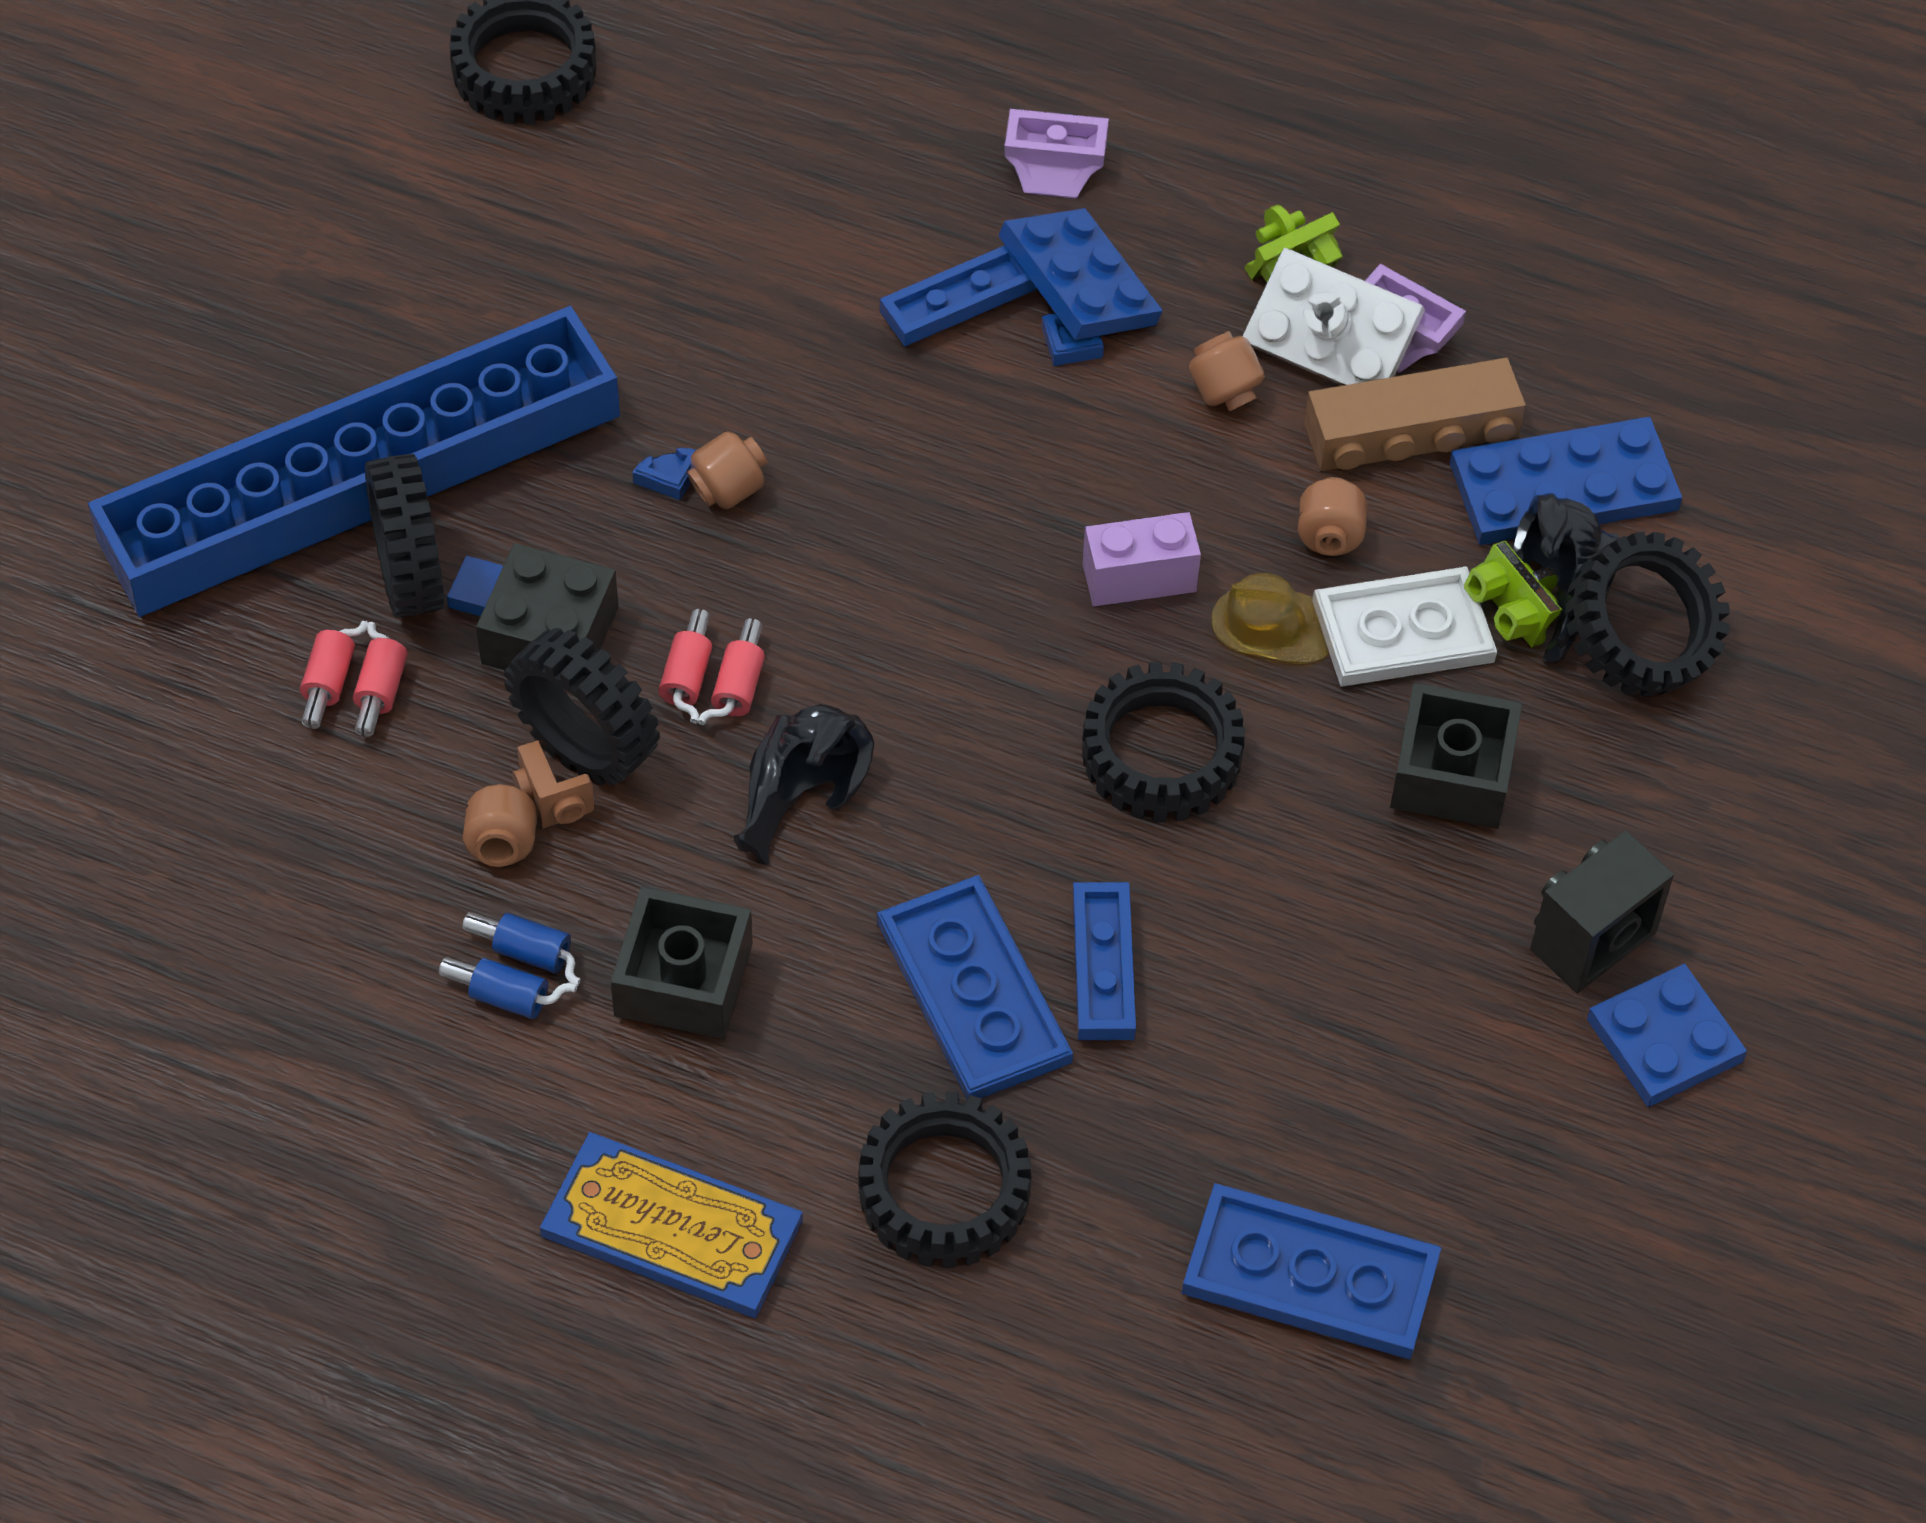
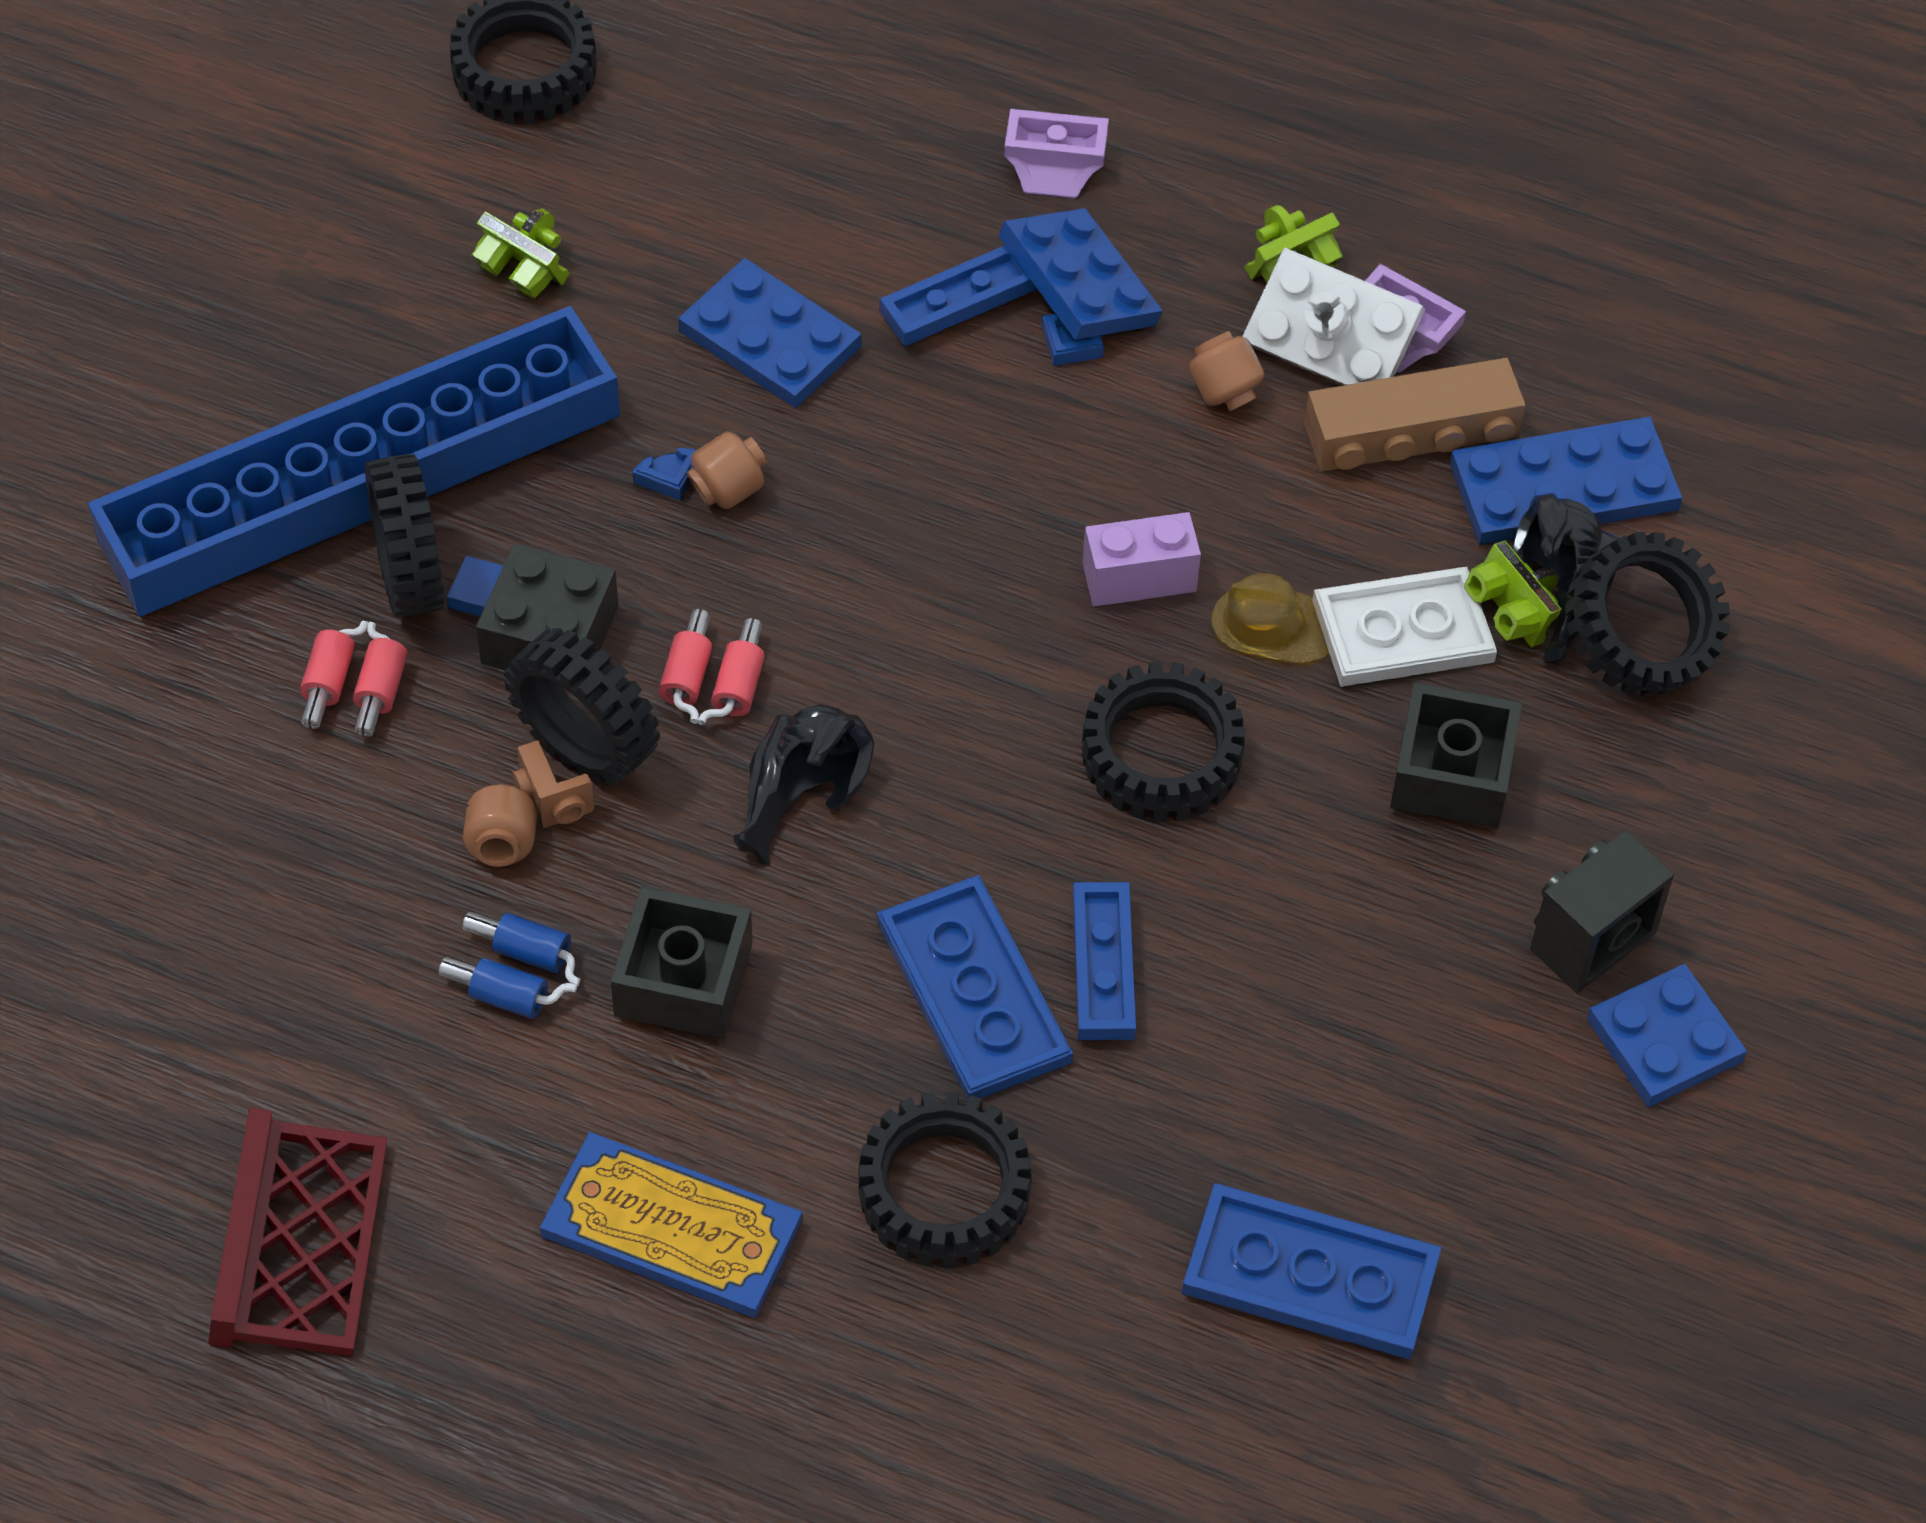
nougat head [1297,477,1368,556] -> none
none -> dark red fence [208,1107,387,1356]
none -> lime hips [472,208,570,299]
none -> blue plate [678,258,862,409]

